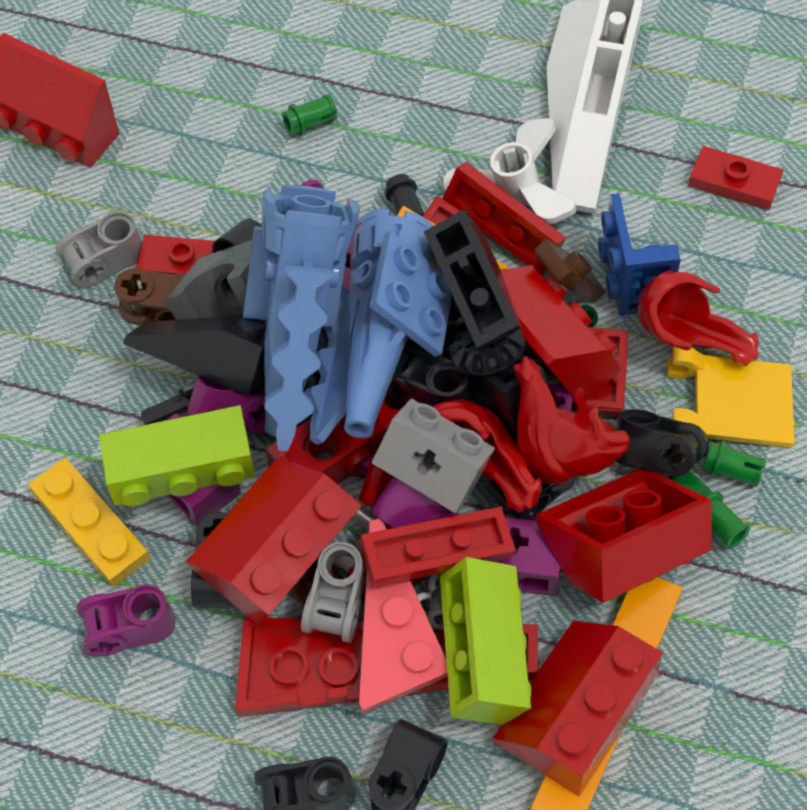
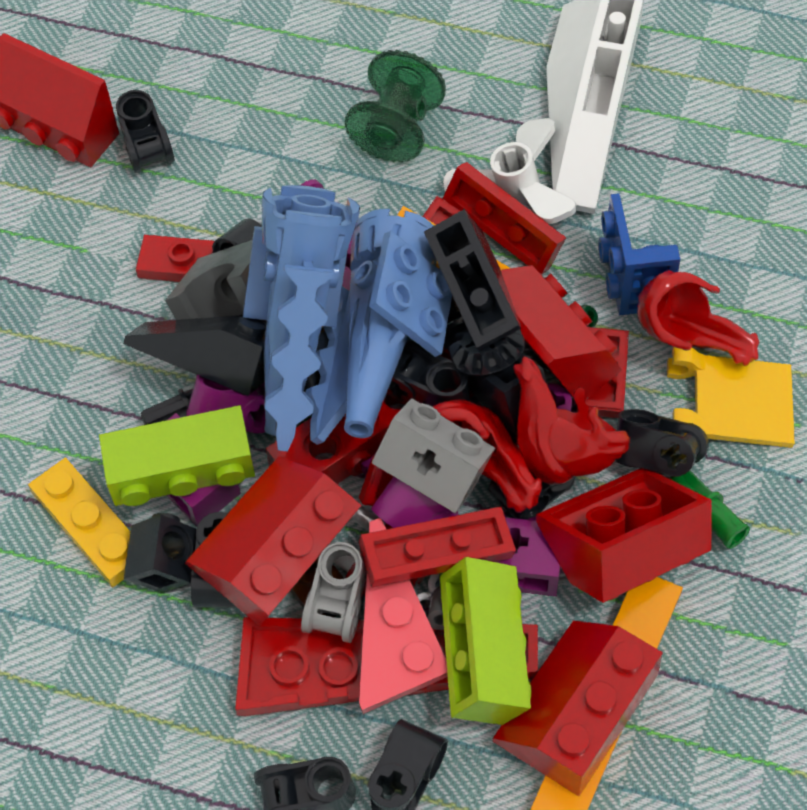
light grey piece [56,212,142,288] -> none
magenta piece [77,584,176,657] -> none
reddish brown piece [114,268,185,325] -> none
green pin [282,94,338,136] -> none
black pin [384,174,424,216] -> none
reddish brown plate [534,239,606,302] -> none
red plate [688,145,784,210] -> none
green pin [702,441,766,487] -> none
none -> black piece [116,90,175,173]
none -> black brick [124,513,197,593]
none -> clear green hose [345,49,446,163]

